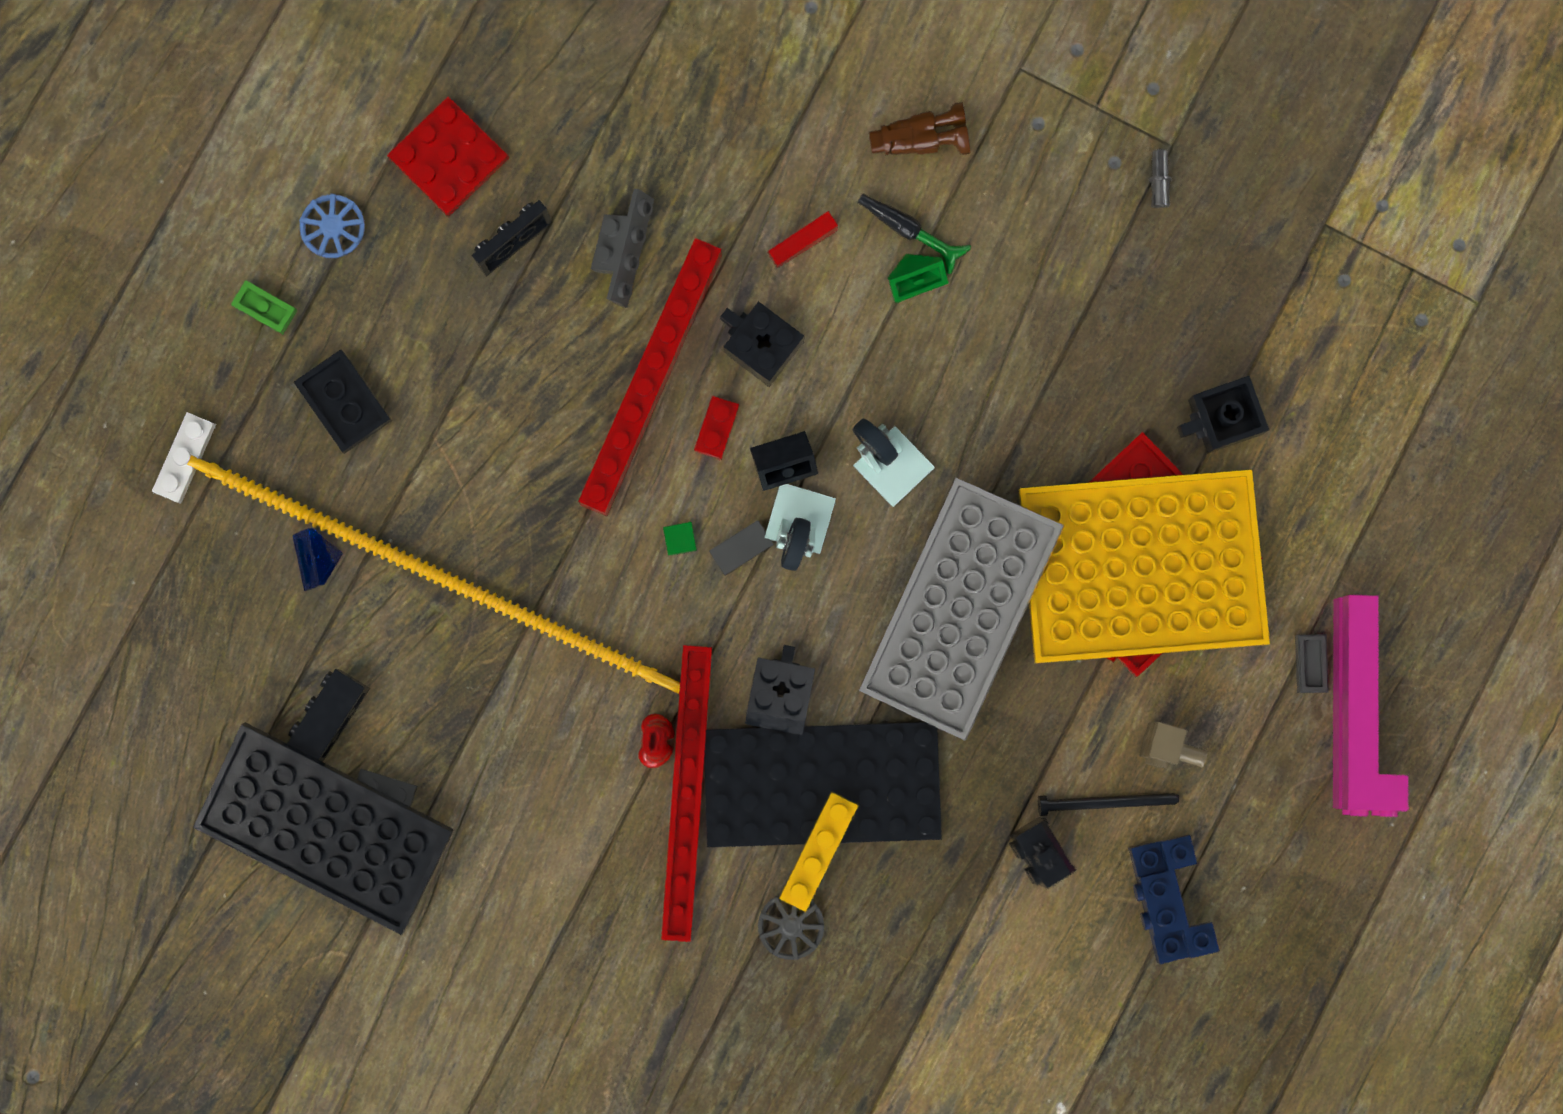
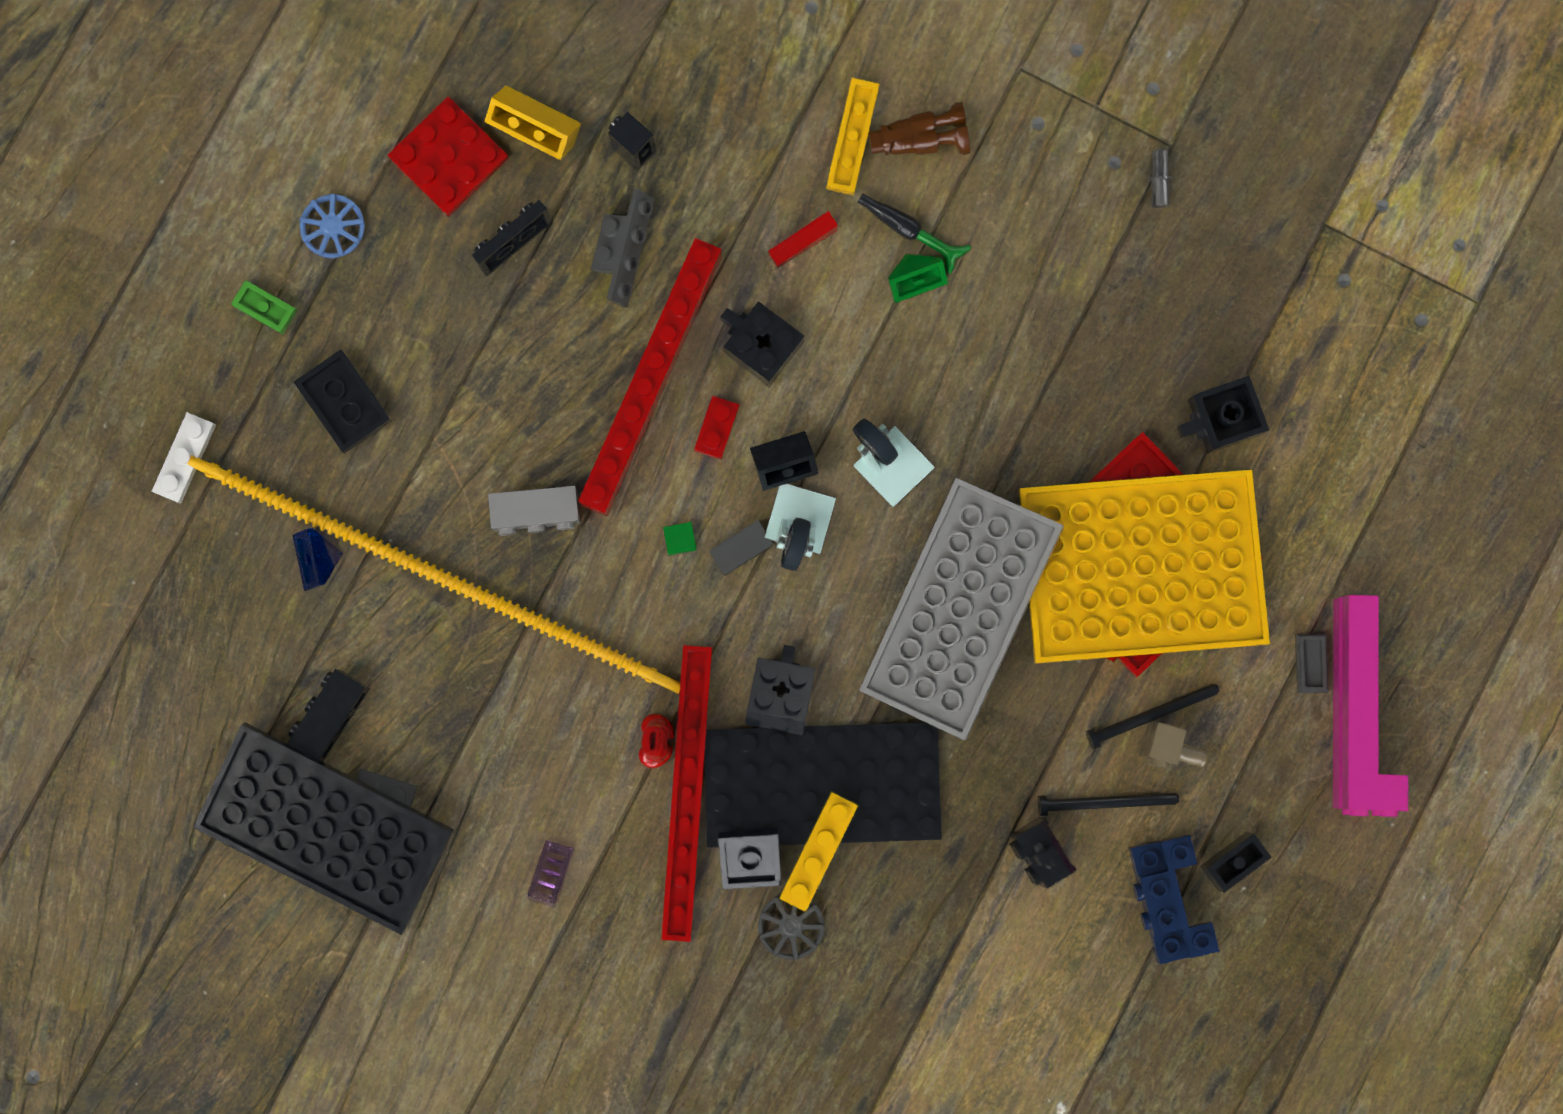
none -> yellow brick [484,85,582,160]
none -> light grey brick [488,486,581,536]
none -> slope [527,840,574,908]
none -> black brick [608,112,656,171]
none -> plate [718,829,781,889]
none -> yellow plate [826,78,879,196]
none -> black bar [1086,684,1220,750]
none -> black brick [1200,832,1272,893]

